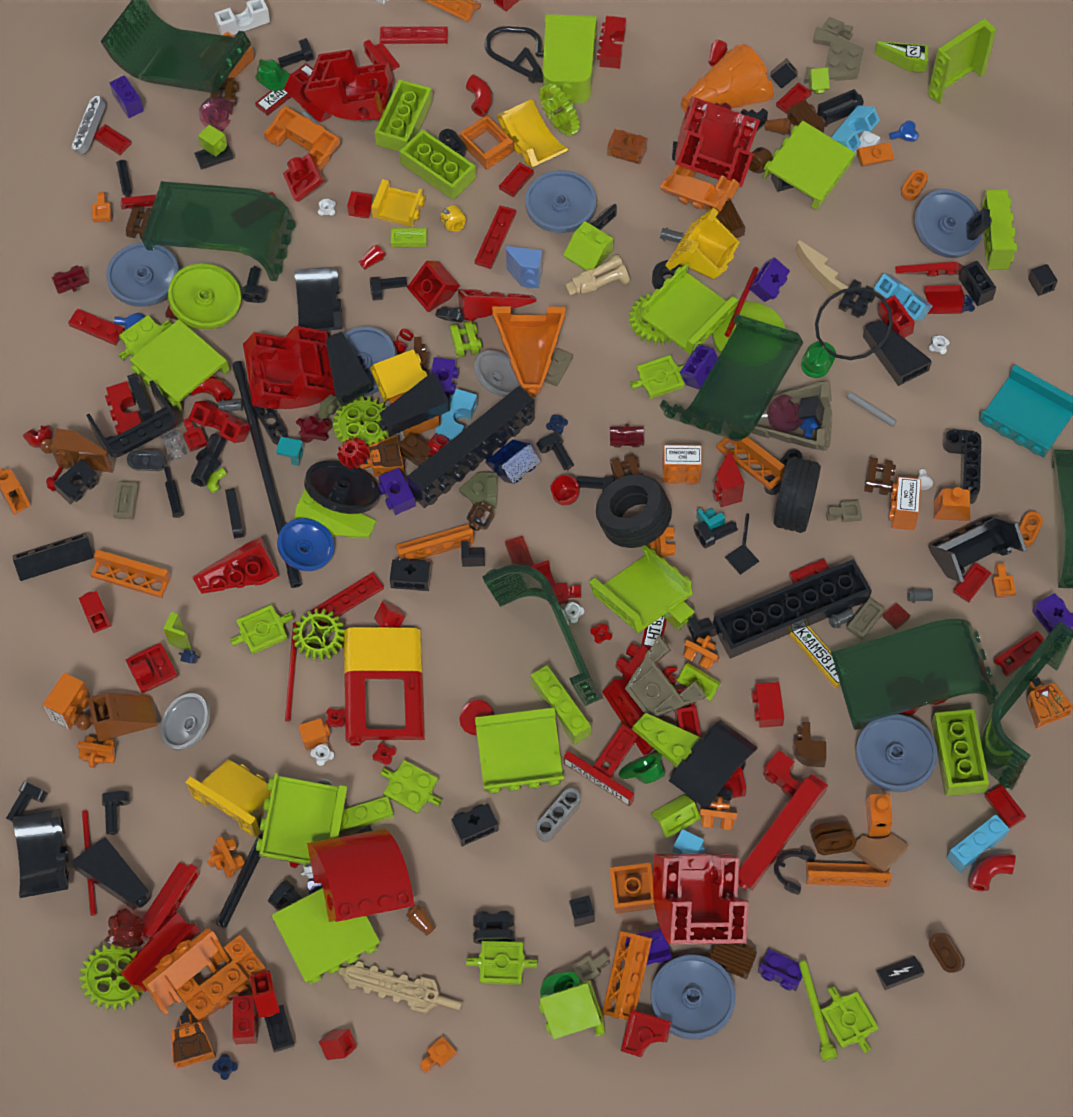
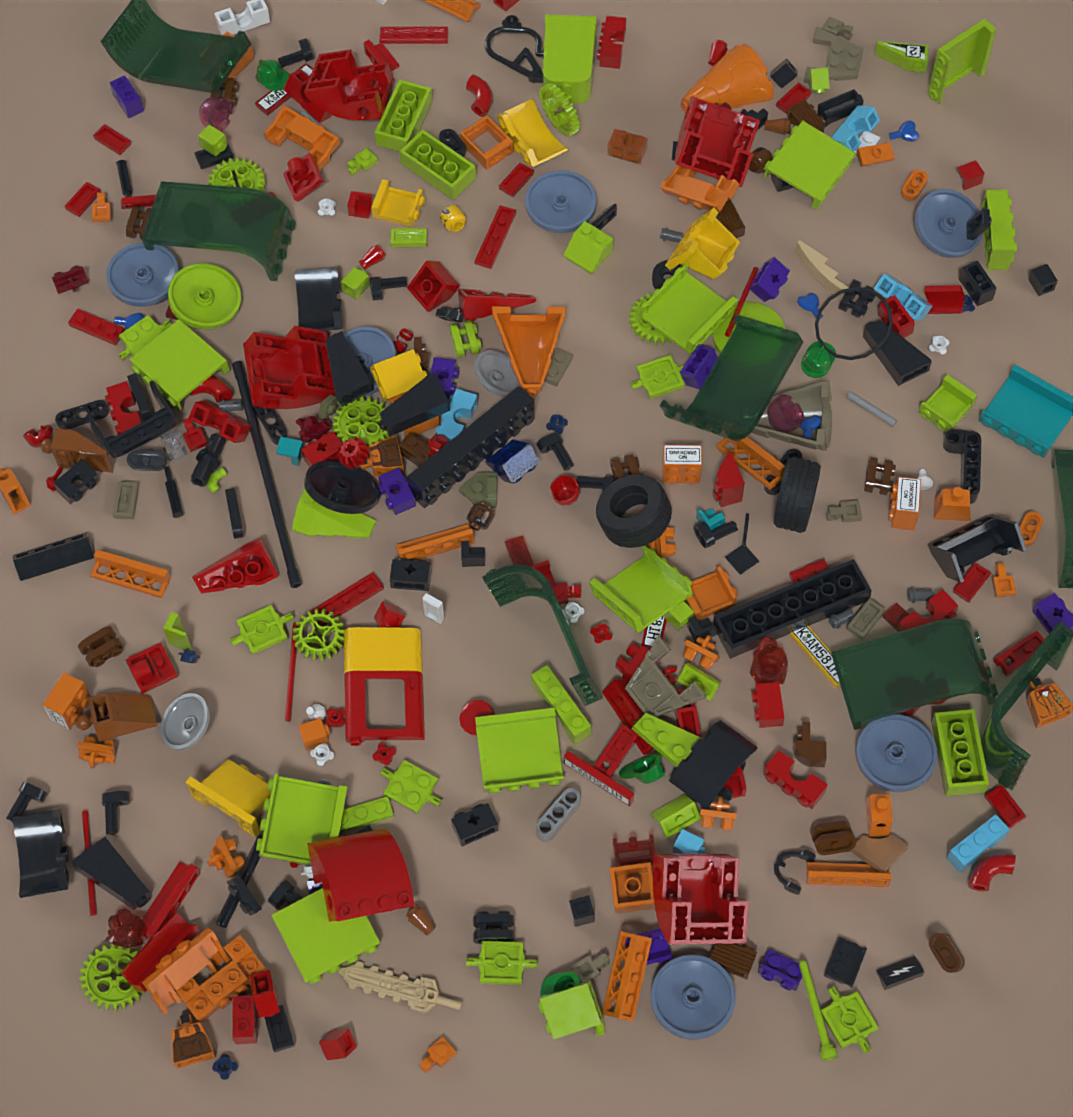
light grey beam [72,96,106,155] -> none
red brick [79,591,112,633] -> none
black piece [241,266,267,303] -> none
blue dish [277,518,334,571] -> none
medium blue slope [506,246,543,289] -> none
tan piece [564,254,630,296] -> none
dark red hips [610,424,644,448] -> none
red tile [621,1009,672,1057] -> none
red brick [738,778,824,891] -> none
black panel [798,397,824,426] -> none
red wing [896,262,964,277] -> none
none -> black beam [55,400,109,430]
none -> red tile [65,182,101,217]
none -> reddish brown brick [78,626,124,667]
none -> lime gear [208,157,266,209]
none -> black plate [227,875,262,916]
none -> red brick [301,431,343,468]
none -> white rock [306,704,326,721]
none -> lime brick [341,267,370,300]
none -> lime plate [347,148,378,175]
none -> white tile [422,593,444,624]
none -> black plate [502,15,522,33]
none -> clear red window [612,834,656,867]
none -> orange panel [684,566,738,621]
none -> clear red piece [750,637,788,685]
none -> blue rock [797,292,823,319]
none -> black plate [824,937,867,988]
none -> red arch [897,589,958,647]
none -> lime panel [918,374,978,433]
none -> red panel [958,160,985,190]

